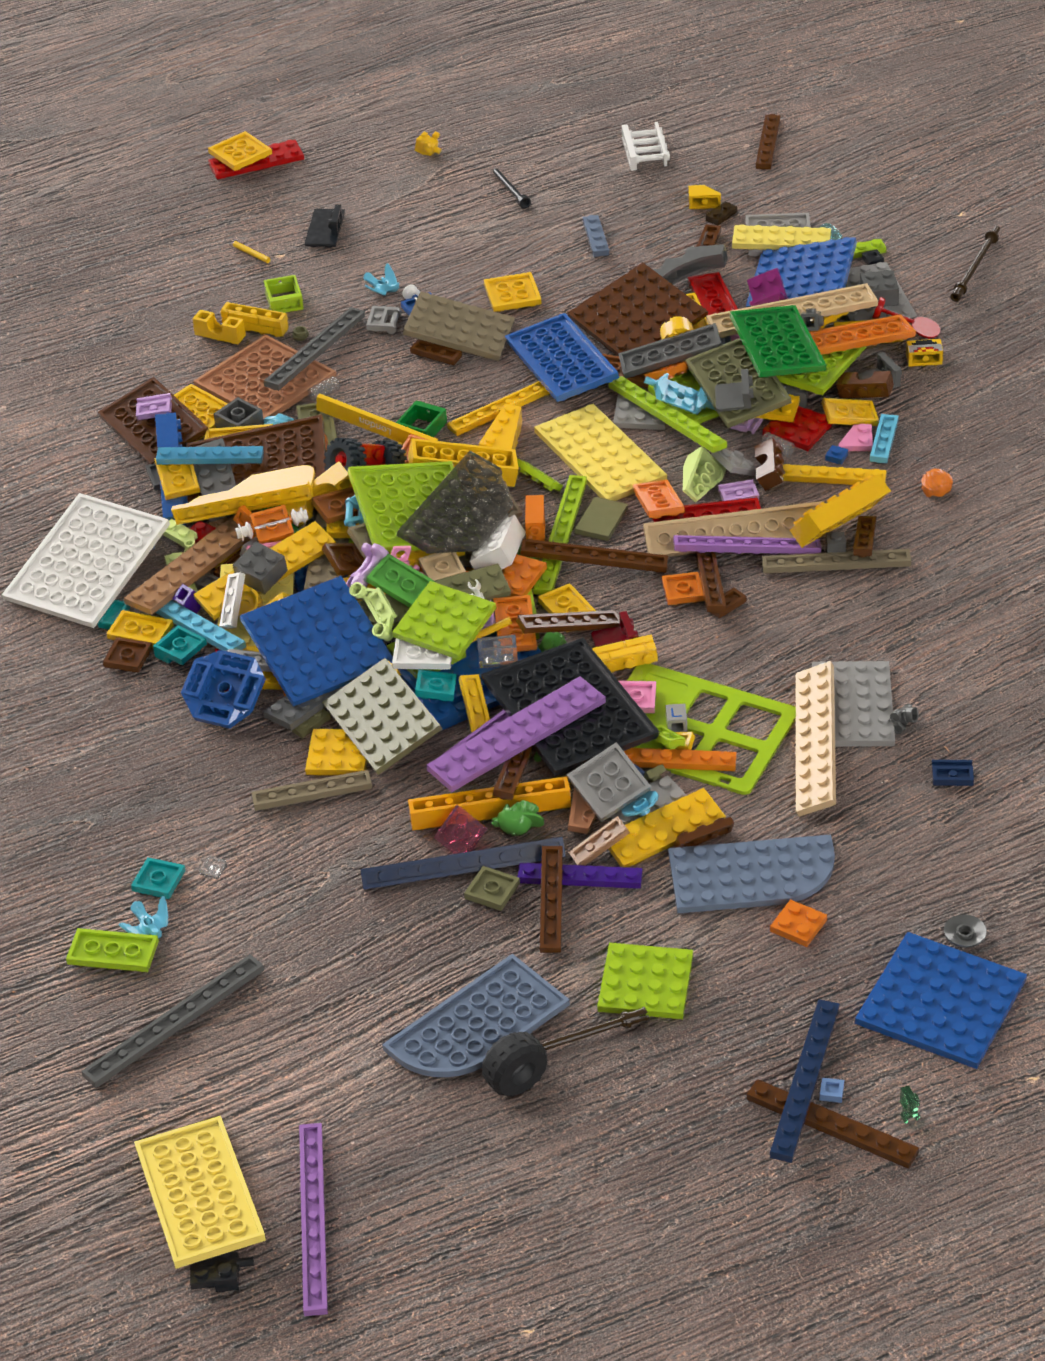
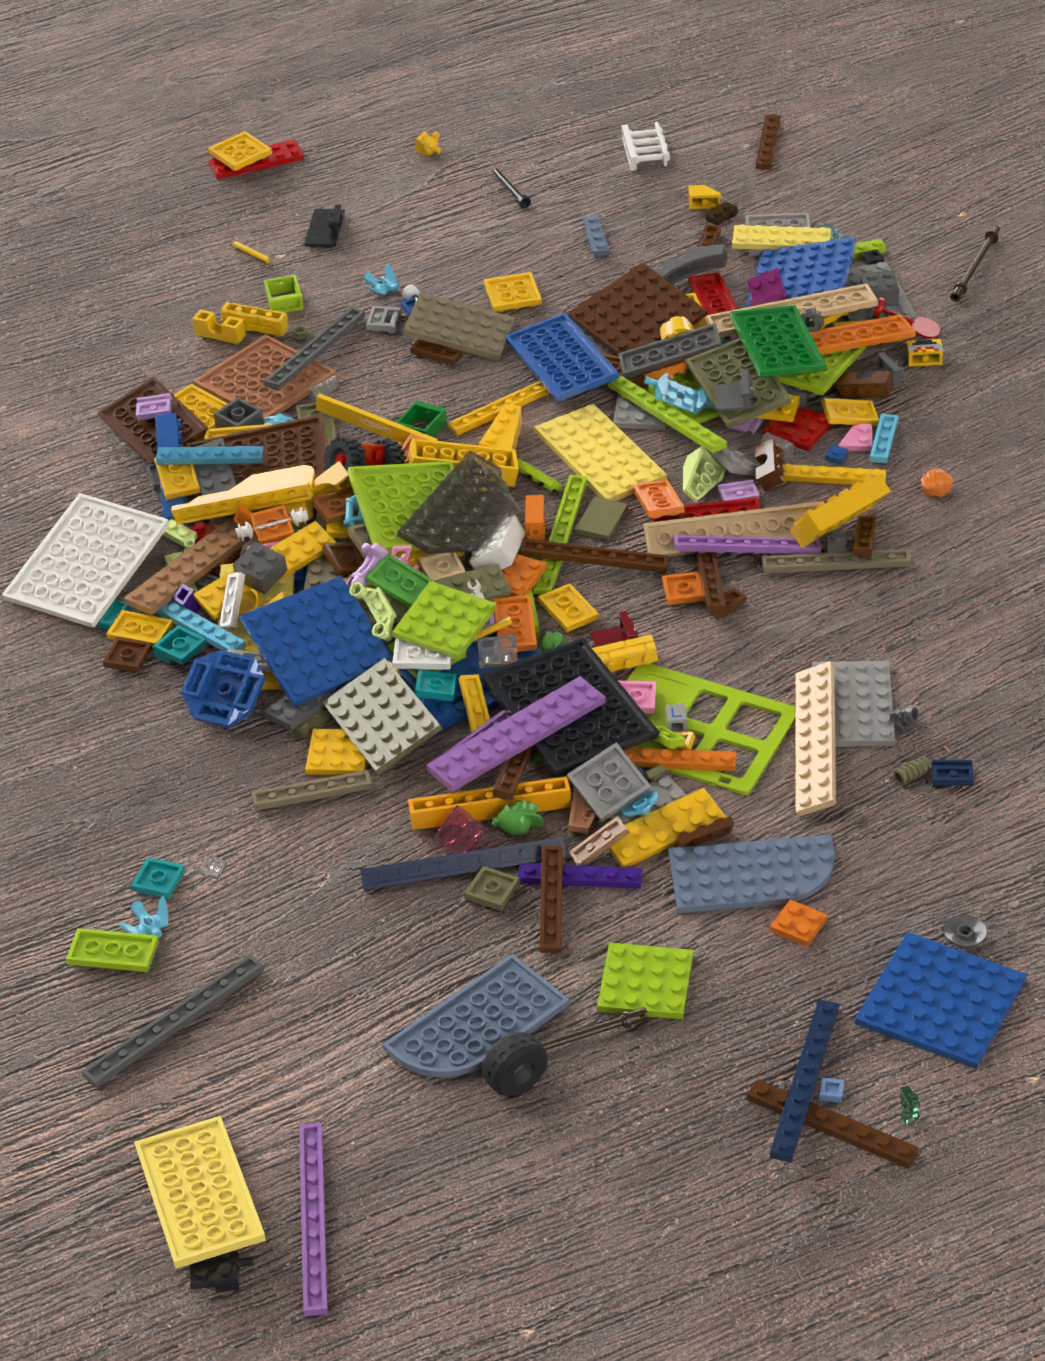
reddish brown plate [516,610,620,634] -> none
none -> olive piece [894,756,932,786]

